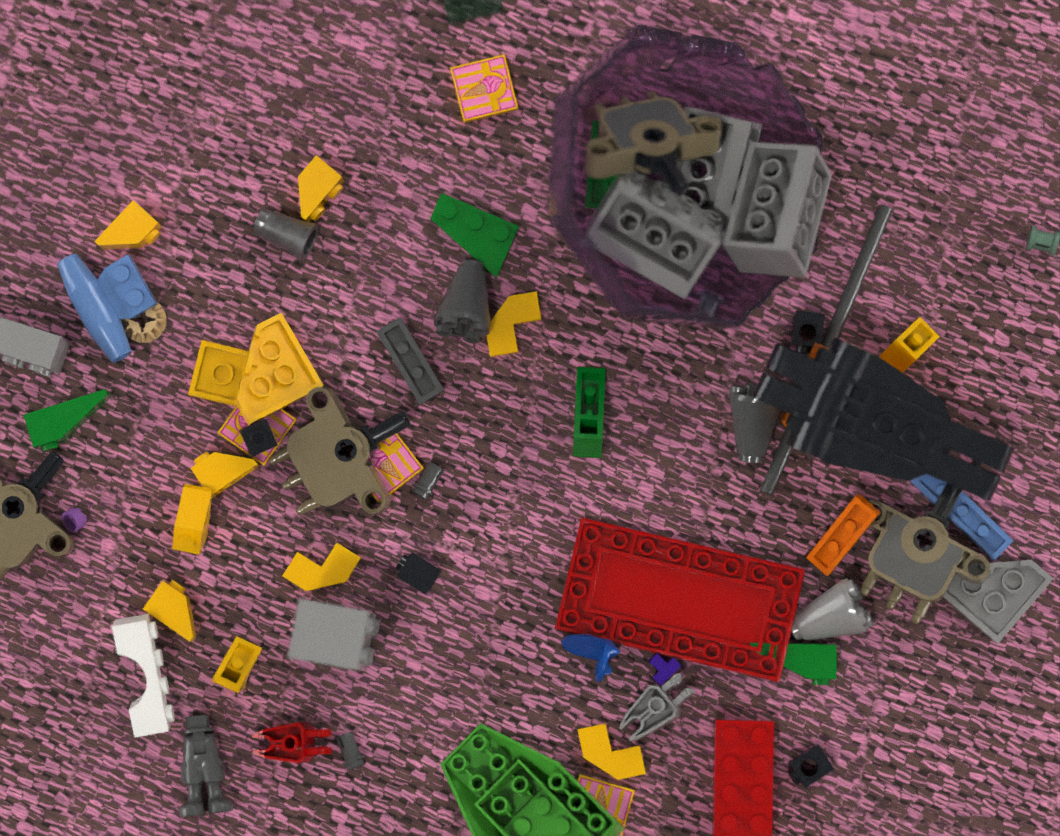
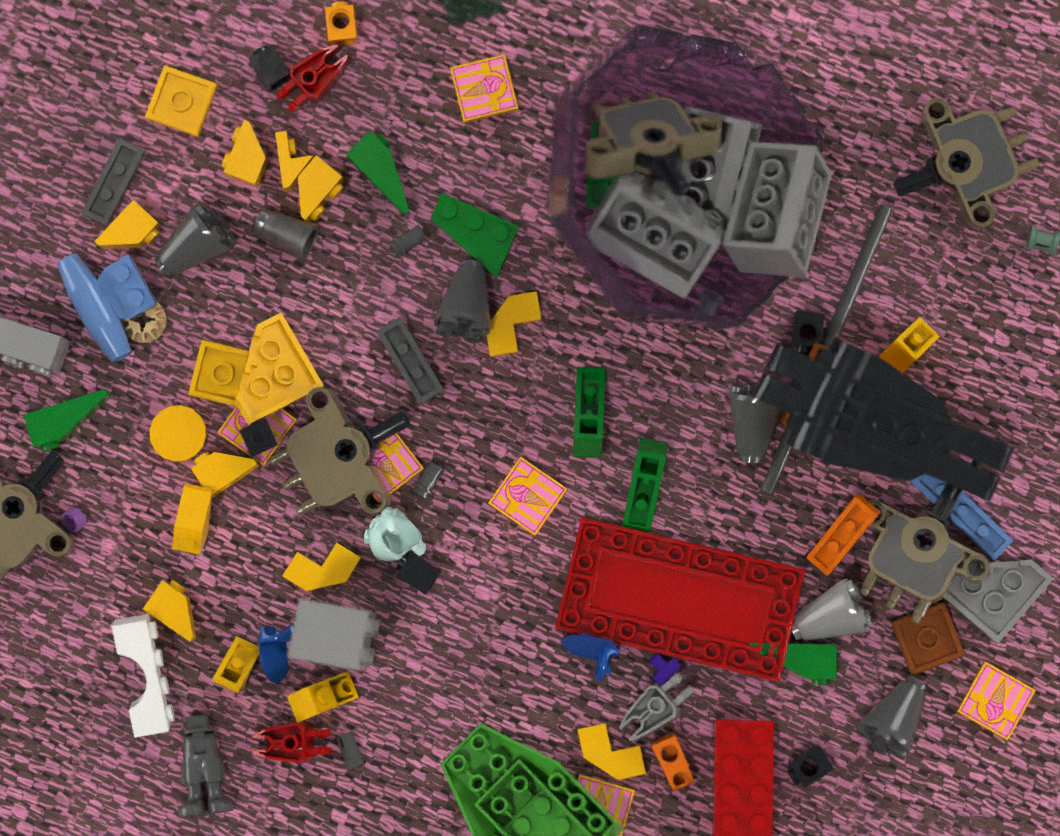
none -> dark grey plate [81,138,146,227]
none -> yellow tile [145,65,218,138]
none -> yellow tile [149,405,207,462]
none -> dark grey cone [154,203,237,276]
none -> yellow slope [222,120,268,189]
none -> black brick [249,45,291,93]
none -> blue piece [258,625,294,685]
none -> yellow slope [275,131,314,193]
none -> red hinge [276,44,349,113]
none -> yellow slope [287,671,359,722]
none -> light orange brick [325,2,358,46]
none -> green slope [346,131,410,219]
none -> light aqua helmet [364,507,426,561]
none -> dark grey pin [389,225,427,257]
none -> tile [488,457,568,536]
none -> green slope [622,437,668,533]
none -> orange leg [649,732,695,792]
none -> dark grey cone [855,676,927,760]
none -> dark orange tile [890,602,965,676]
none -> piece [893,98,1039,231]
none -> tile [956,662,1036,741]

